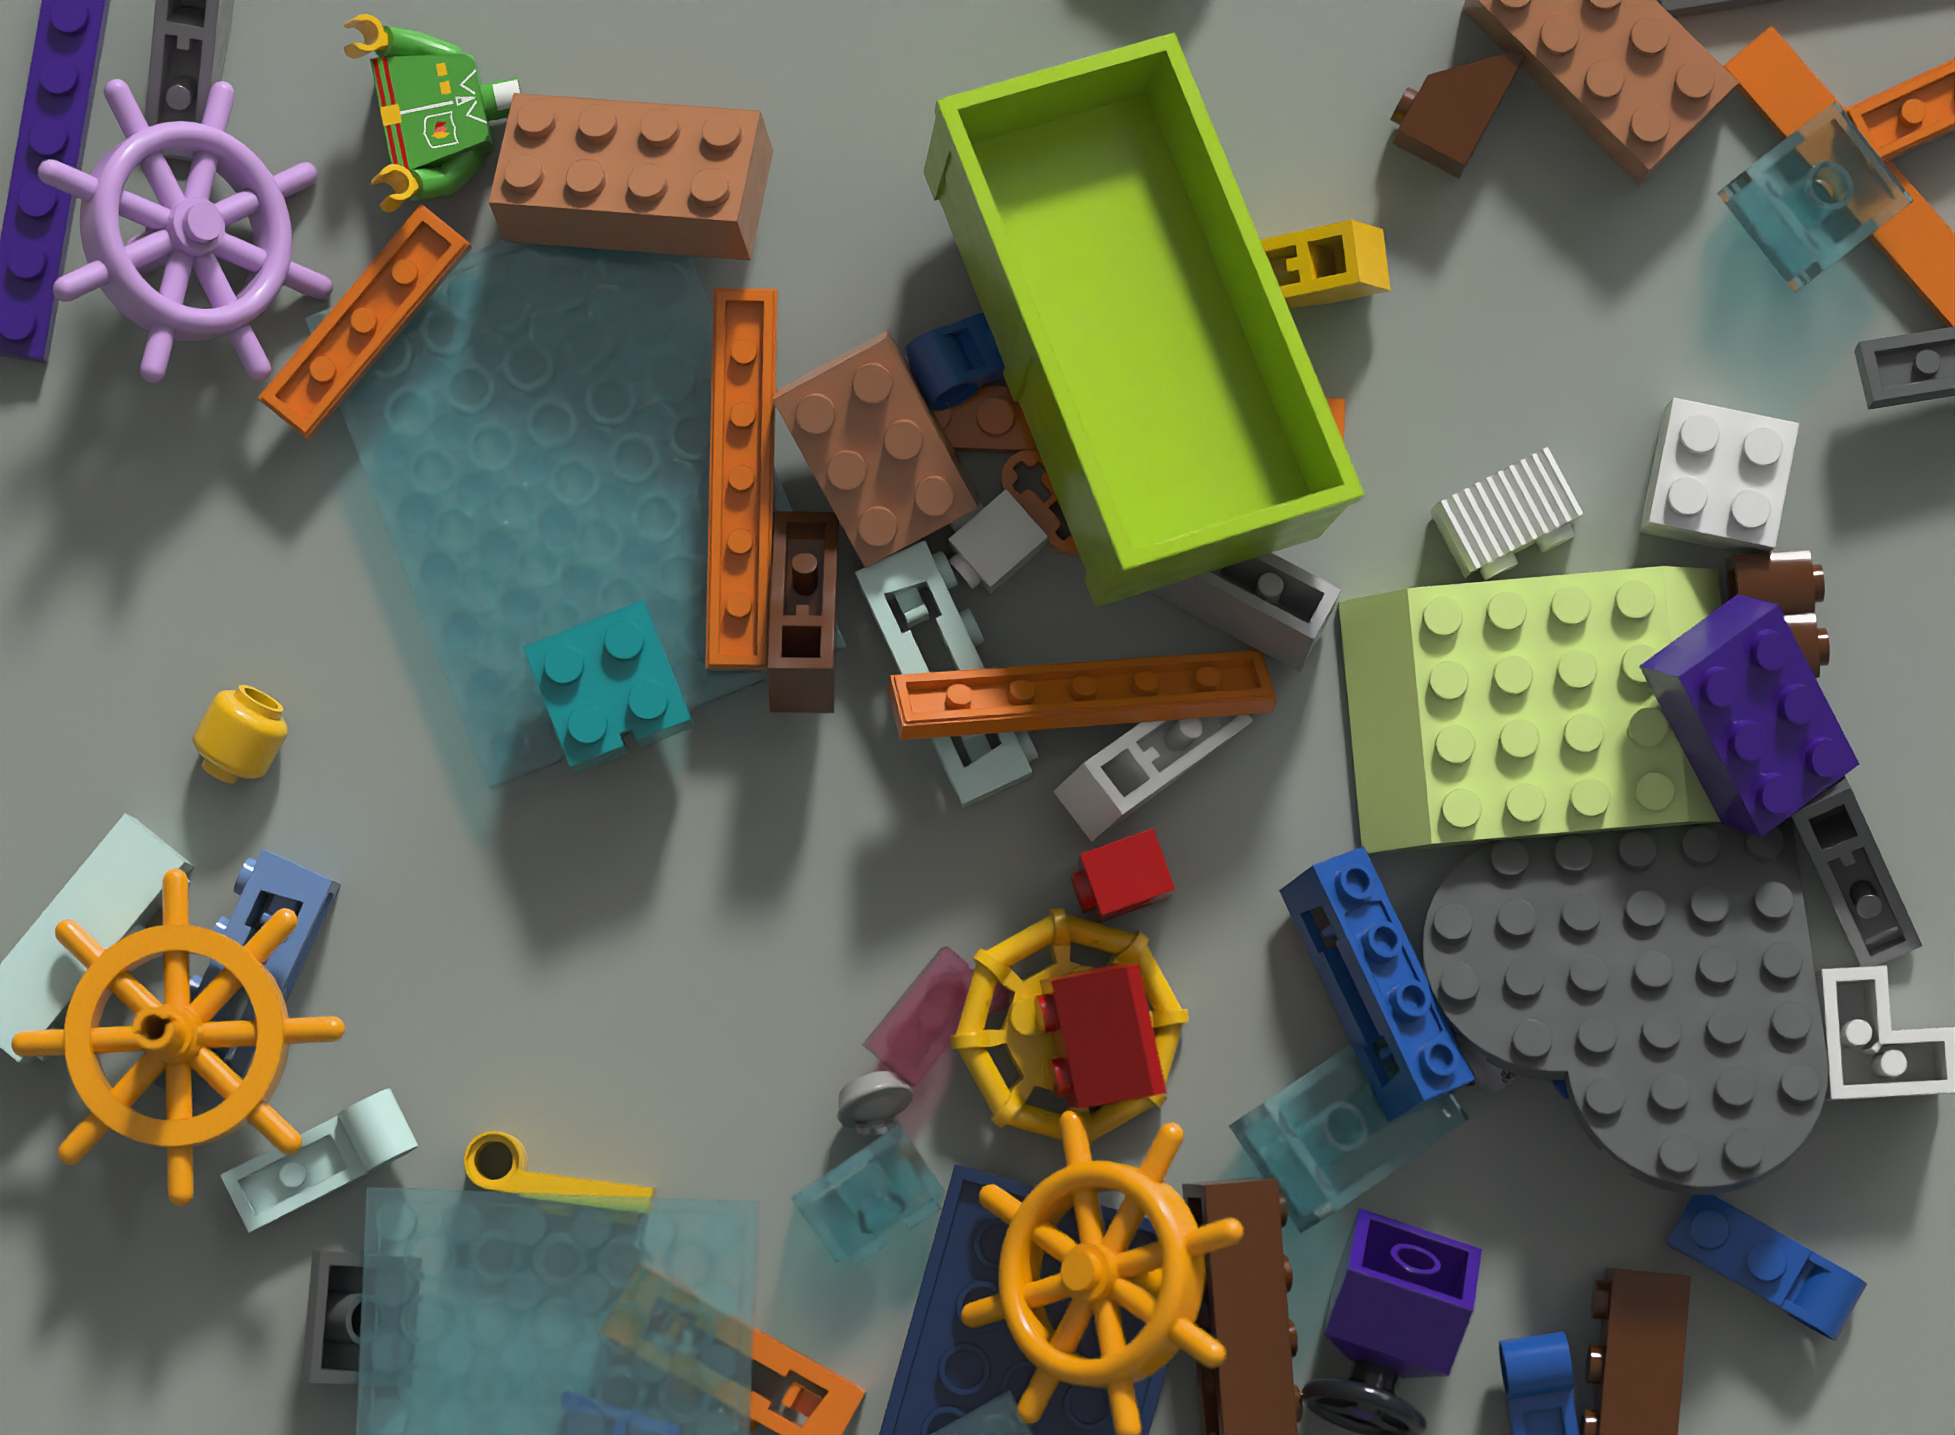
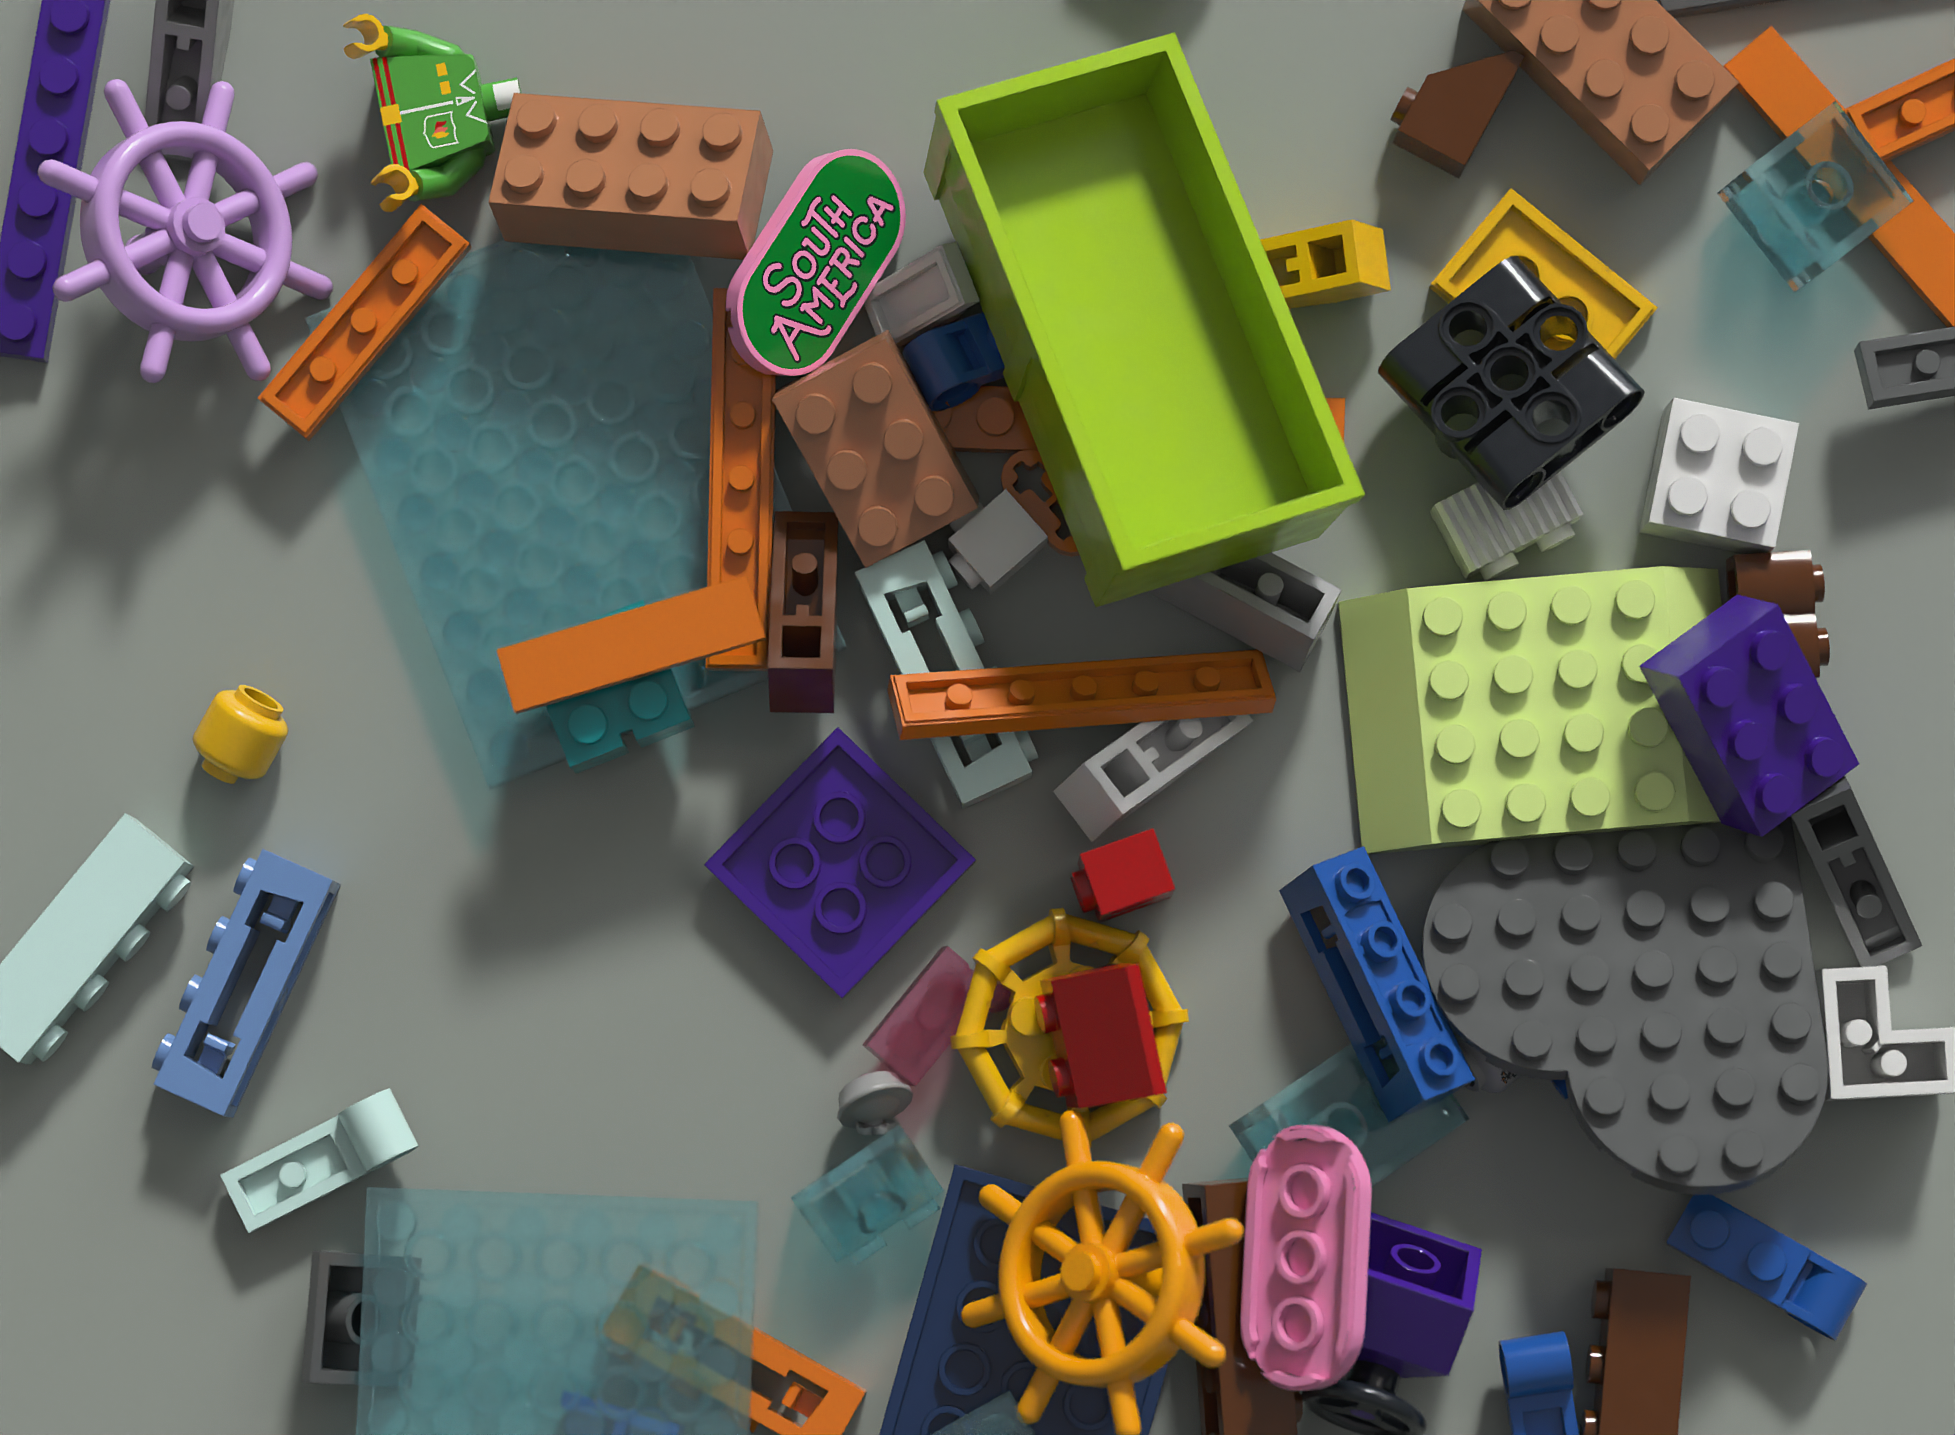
light orange piece [11,868,345,1207] -> none
yellow plate [464,1131,657,1225] -> none
none -> orange tile [496,575,766,714]
none -> dark purple plate [704,727,976,999]
none -> tile [726,149,906,376]
none -> white tile [864,242,980,348]
none -> bright pink tile [1240,1125,1371,1390]
none -> black connector [1378,256,1645,510]
none -> yellow tile [1429,188,1658,359]

